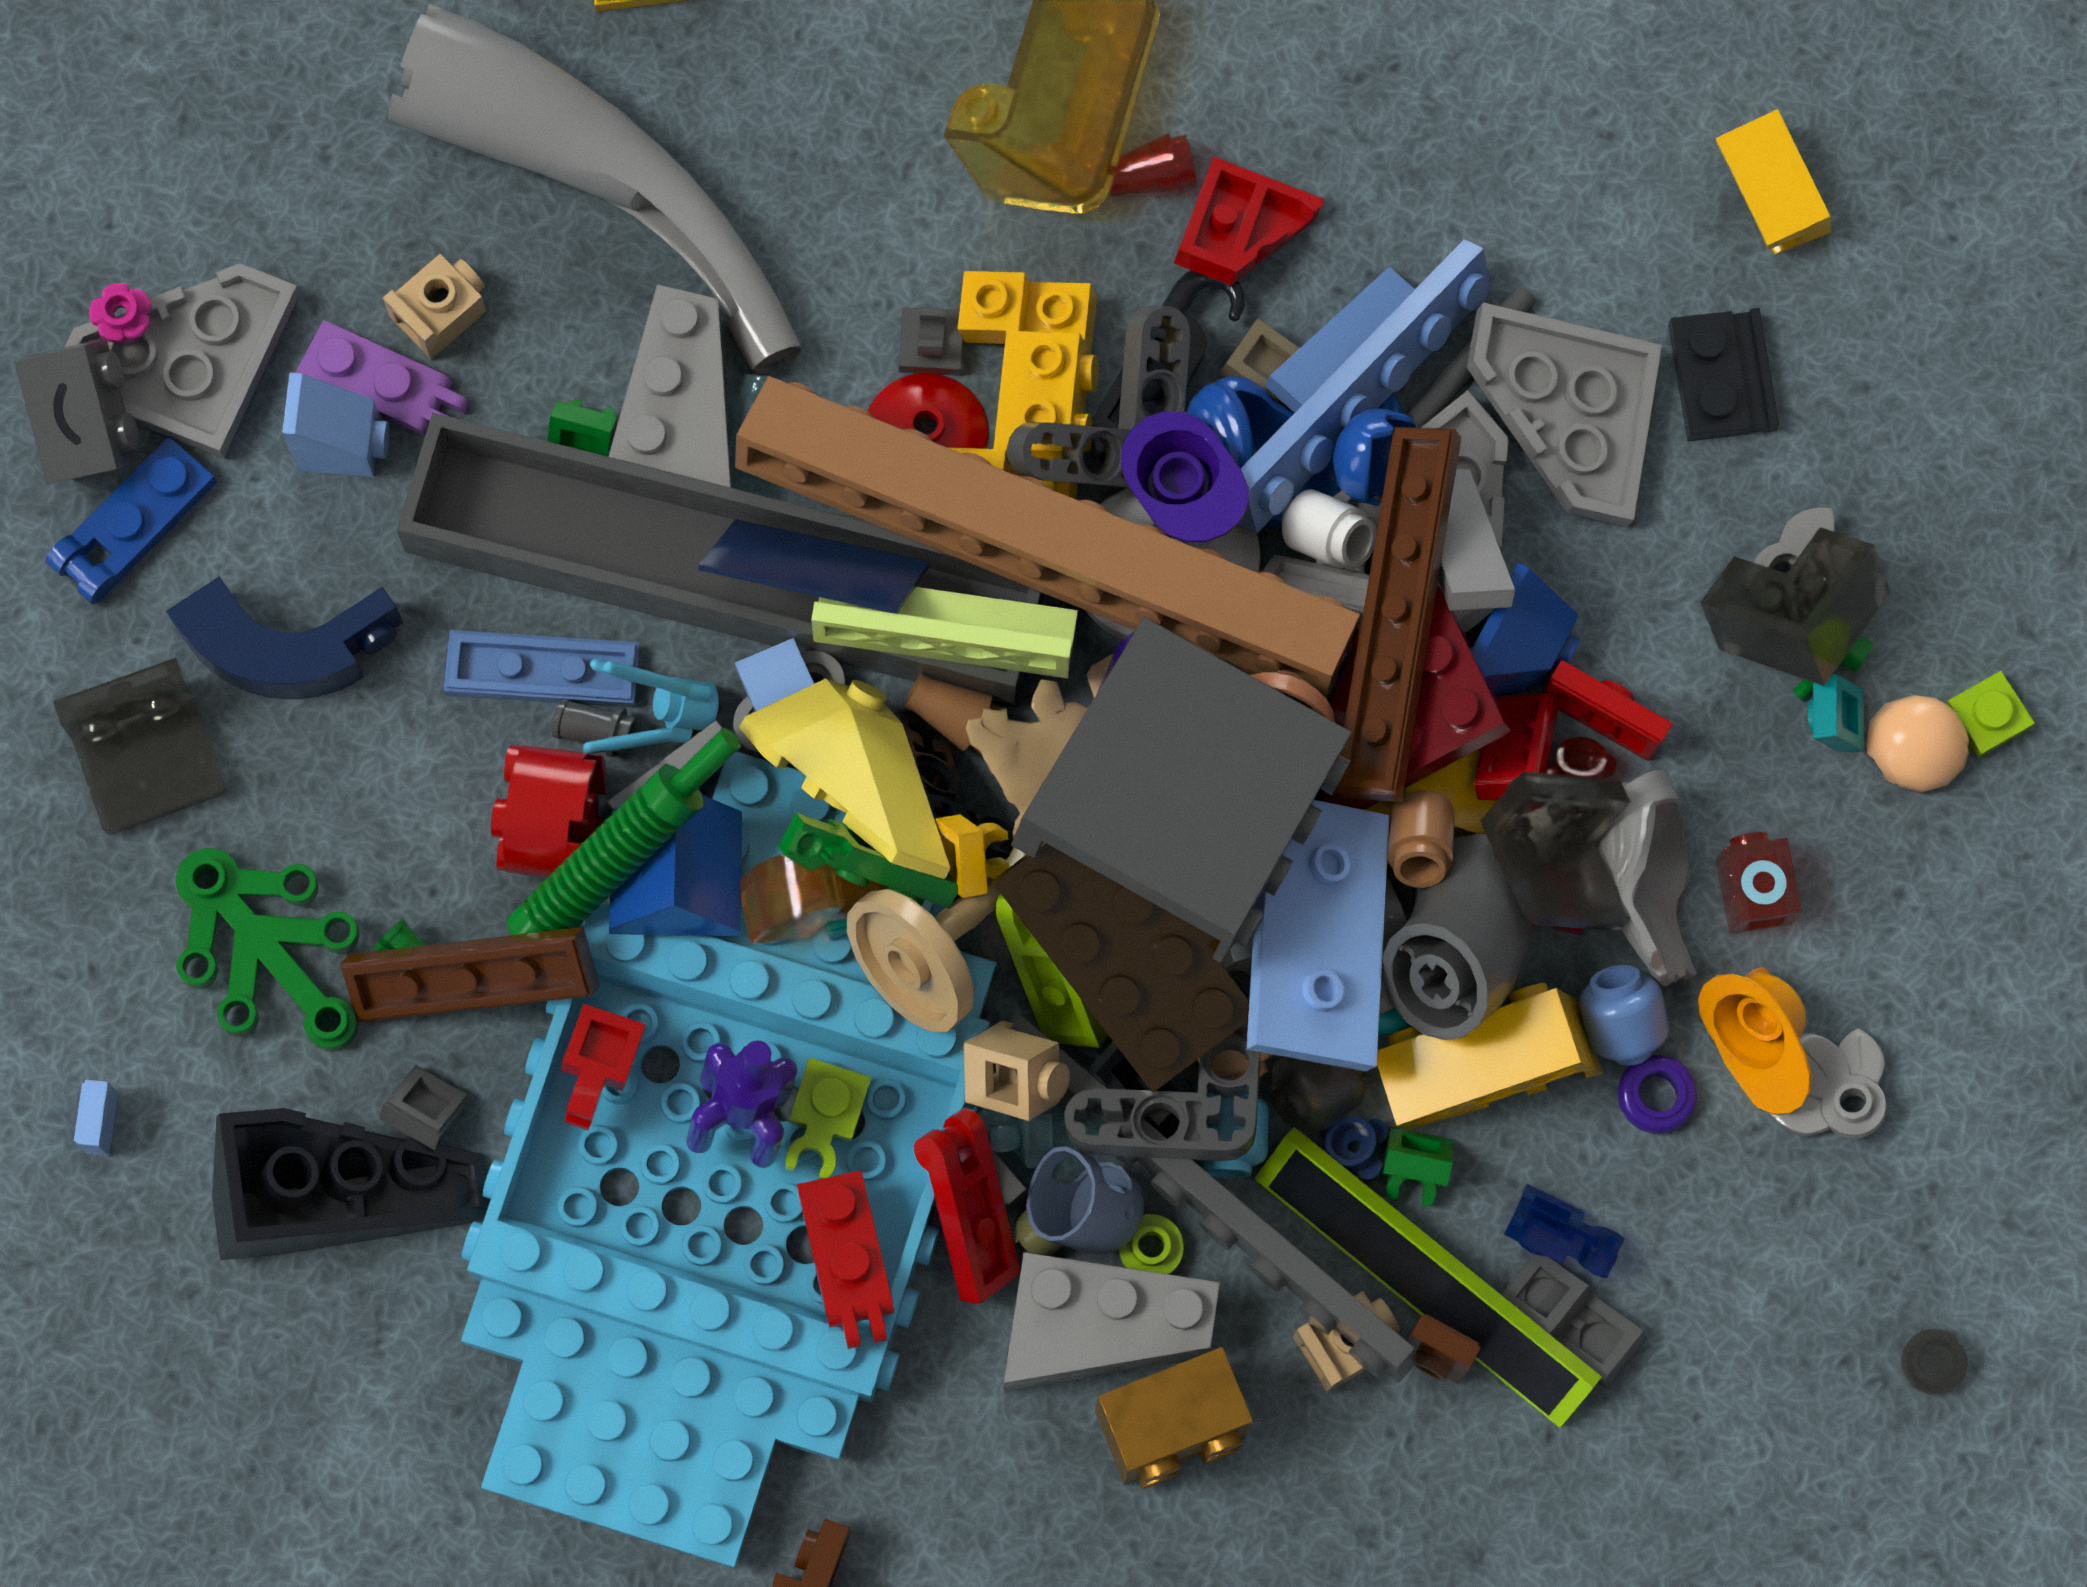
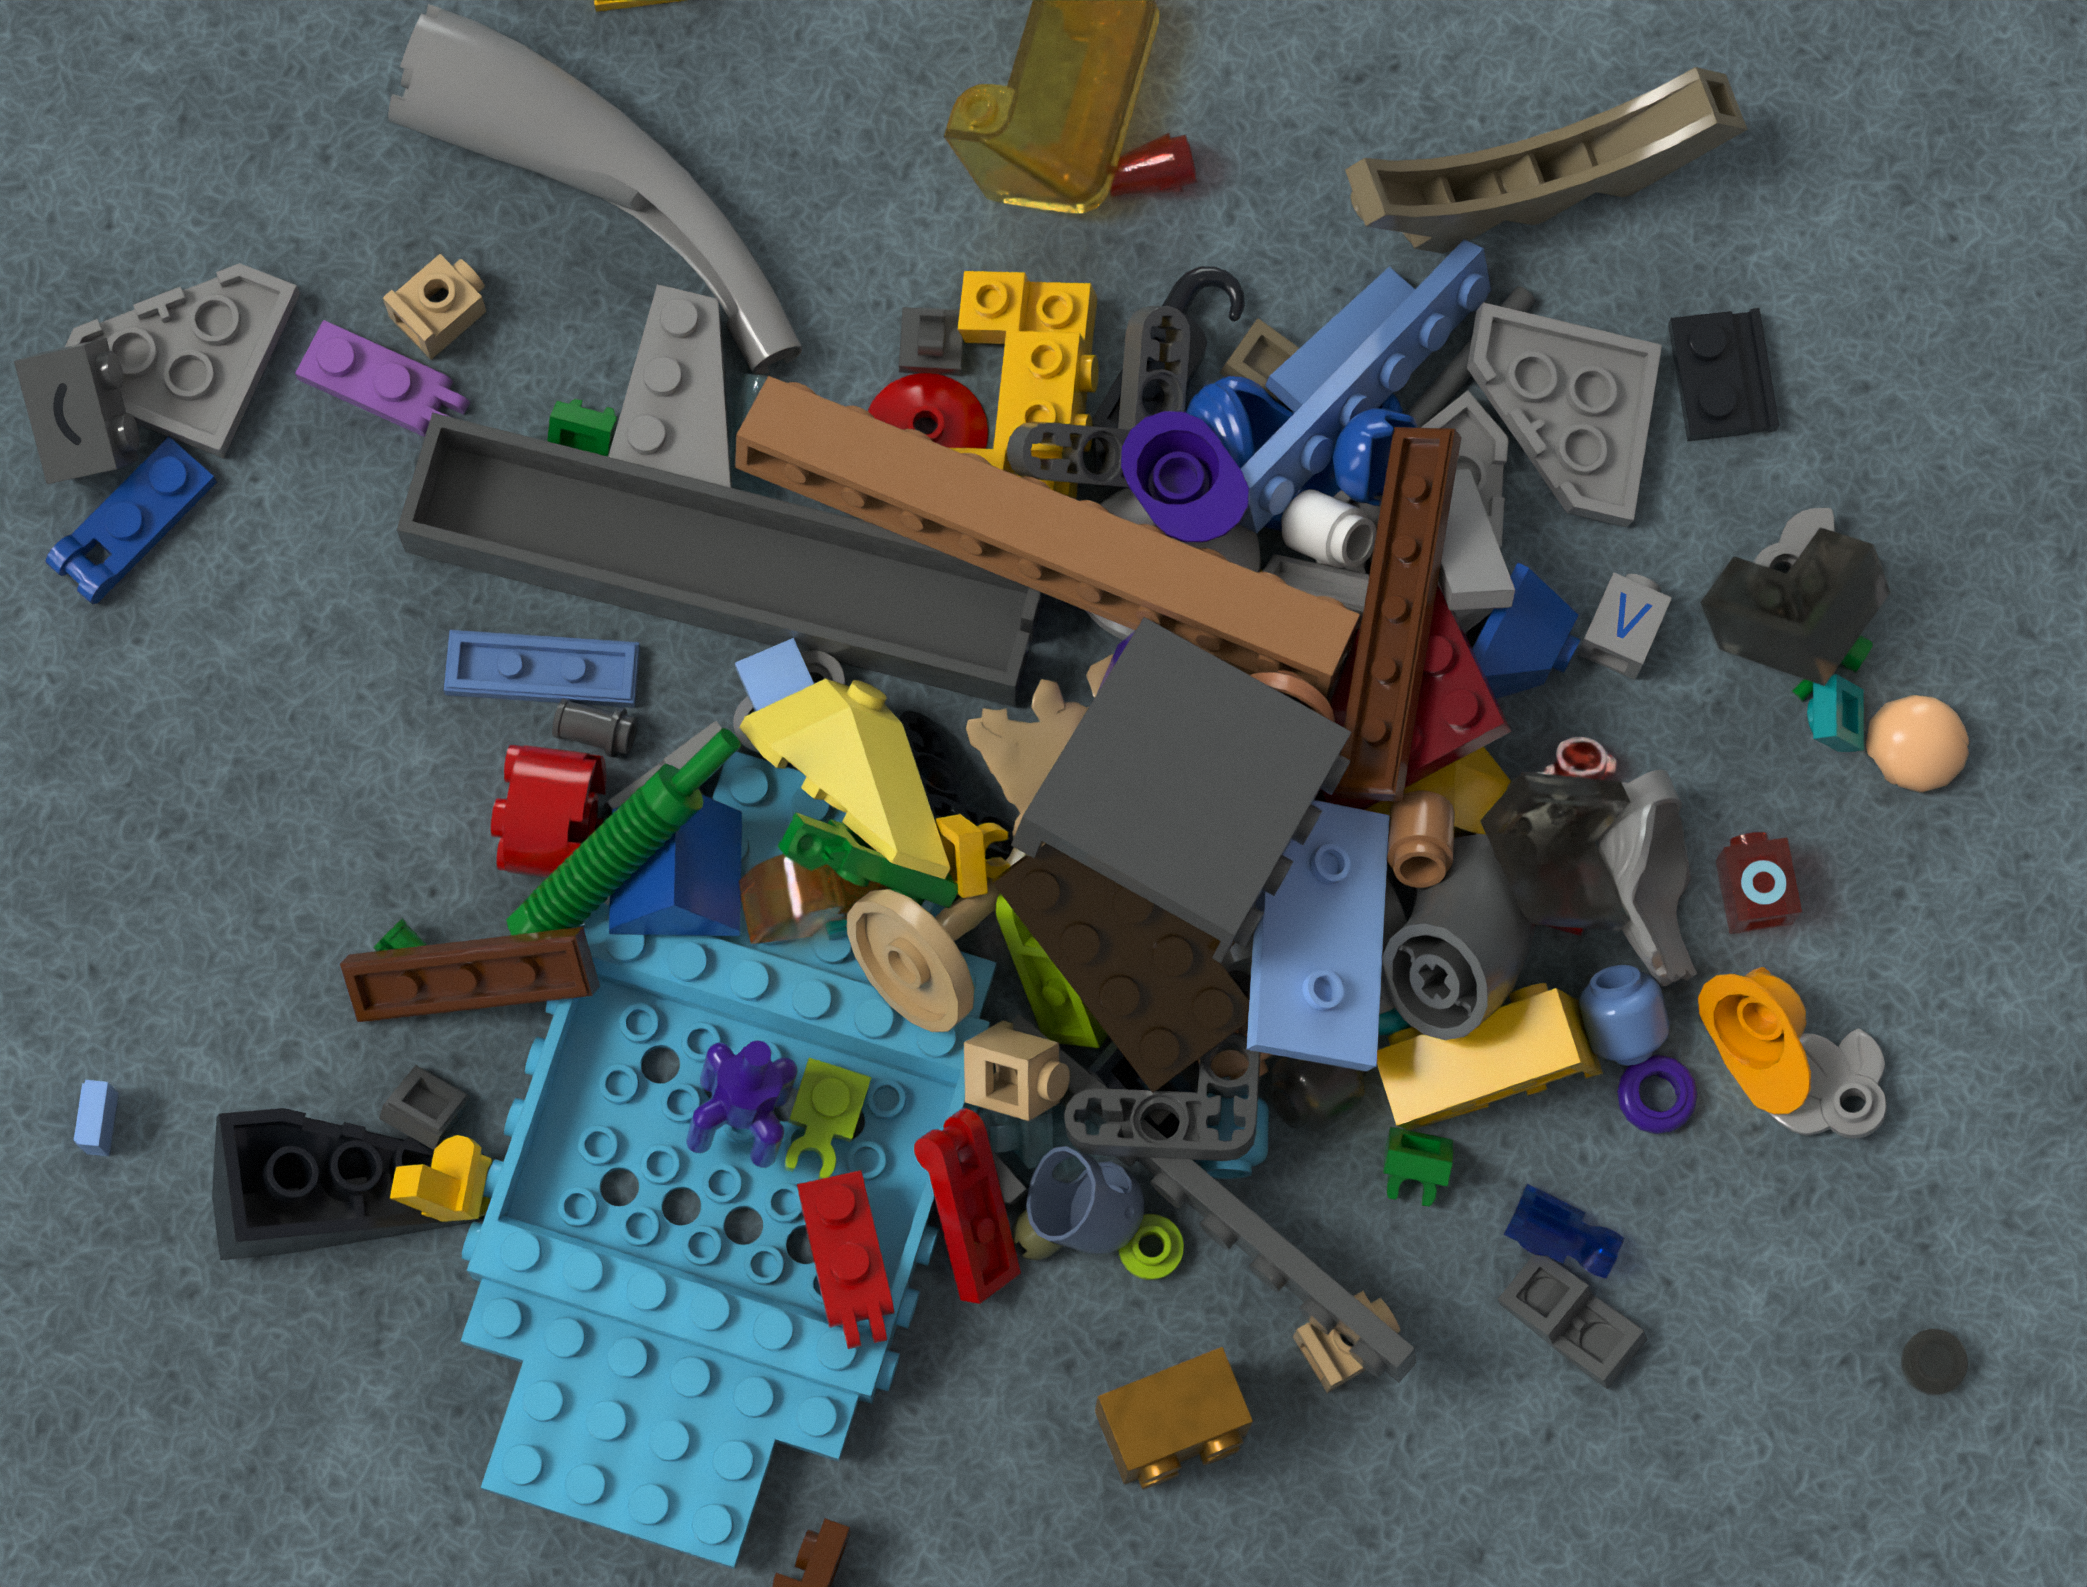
clear smoke bracket [53,658,227,835] -> none
dark pink plate [89,283,152,344] -> none
dark blue arch [166,576,403,699] -> none
green plant [176,848,360,1052] -> none
light blue slope [282,373,390,477] -> none
red plate [561,1003,646,1131] -> none
medium azure plant [583,658,719,754] -> none
dark blue window [699,519,930,614] -> none
yellowish green fence [811,587,1078,679] -> none
medium nougat cone [904,673,1003,753] -> none
light grey wedge [1003,1252,1220,1392] -> none
red wing [1173,156,1324,286] -> none
black tile [1254,1127,1602,1428] -> none
dark blue plate [1325,1114,1389,1181] -> none
reddish brown plate [1406,1314,1481,1383] -> none
red plate [1474,694,1558,800] -> none
red plate [1543,660,1673,761] -> none
yellow hinge [1716,109,1831,255] -> none
lime plate [1946,671,2035,759] -> none
none -> yellow piece [390,1135,492,1222]
none -> dark tan arch [1345,67,1748,253]
none -> light grey brick [1577,572,1672,680]

